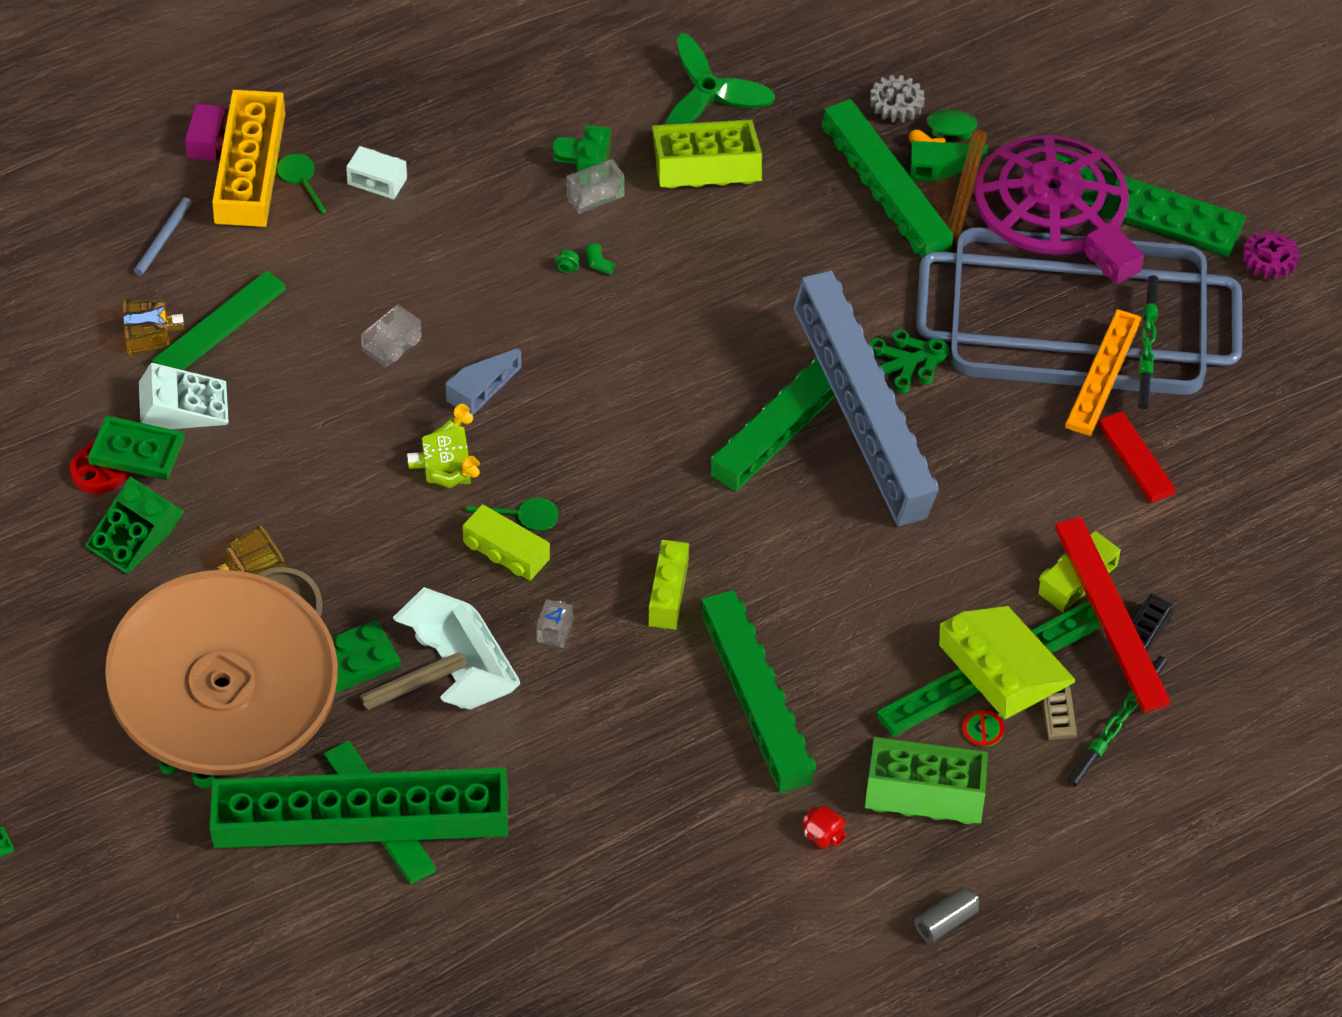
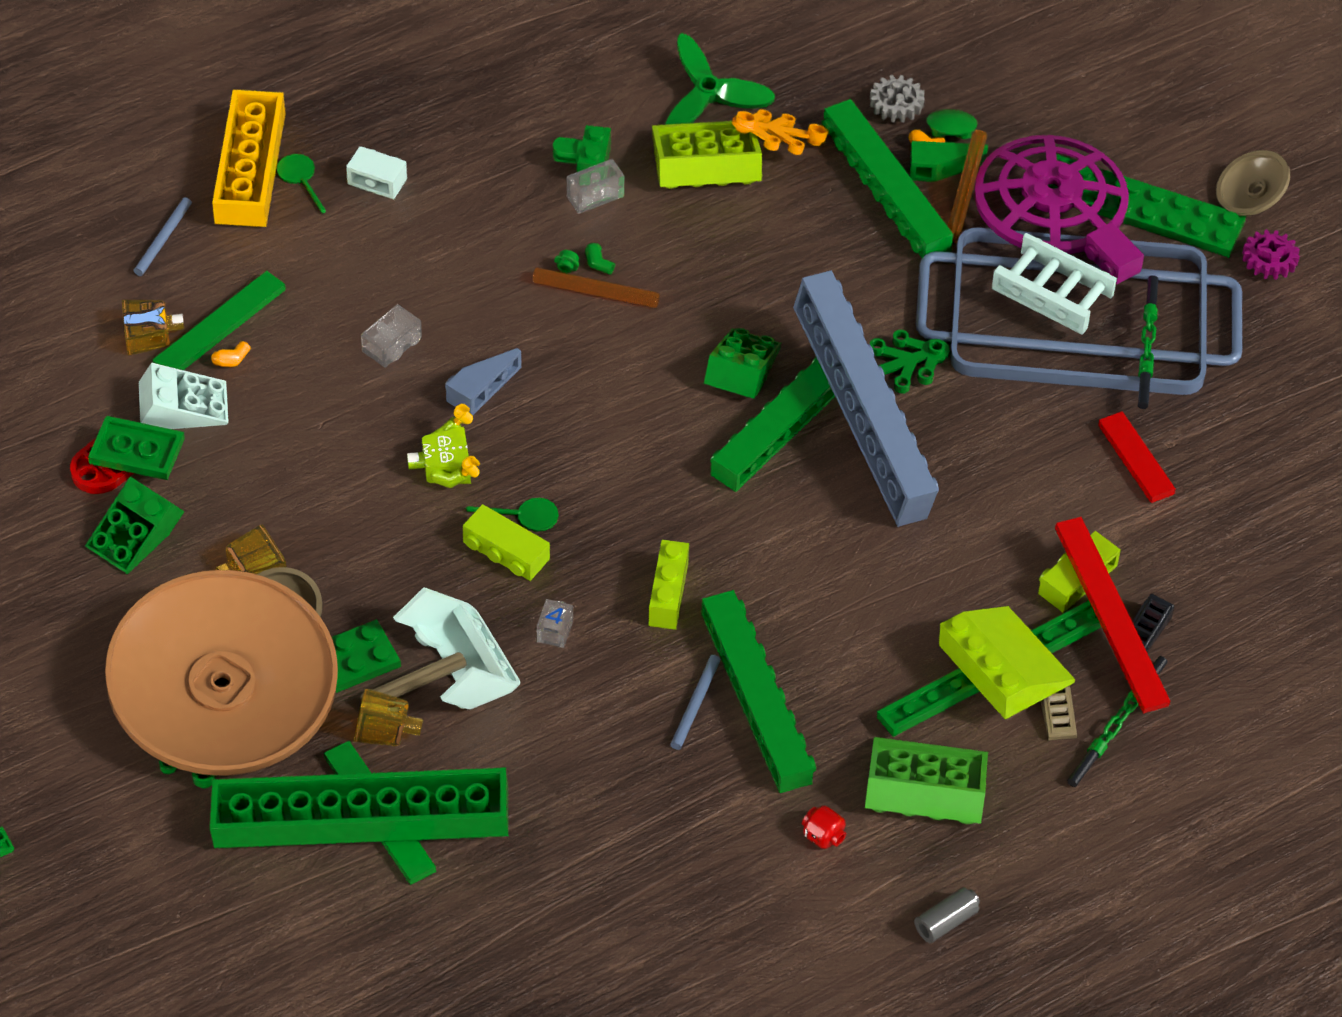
magenta brick [185,103,228,161] -> none
piece [962,710,1005,748] -> none
light orange tile [1065,309,1142,436] -> none
none -> light orange arm [211,341,251,367]
none -> clear yellow torso [353,688,423,746]
none -> clear orange axle [532,267,660,308]
none -> sand blue bar [670,655,721,750]
none -> green slope [704,328,782,399]
none -> light orange plant [732,109,828,155]
none -> light aqua fence [992,233,1117,335]
none -> dark tan dish [1216,150,1290,216]

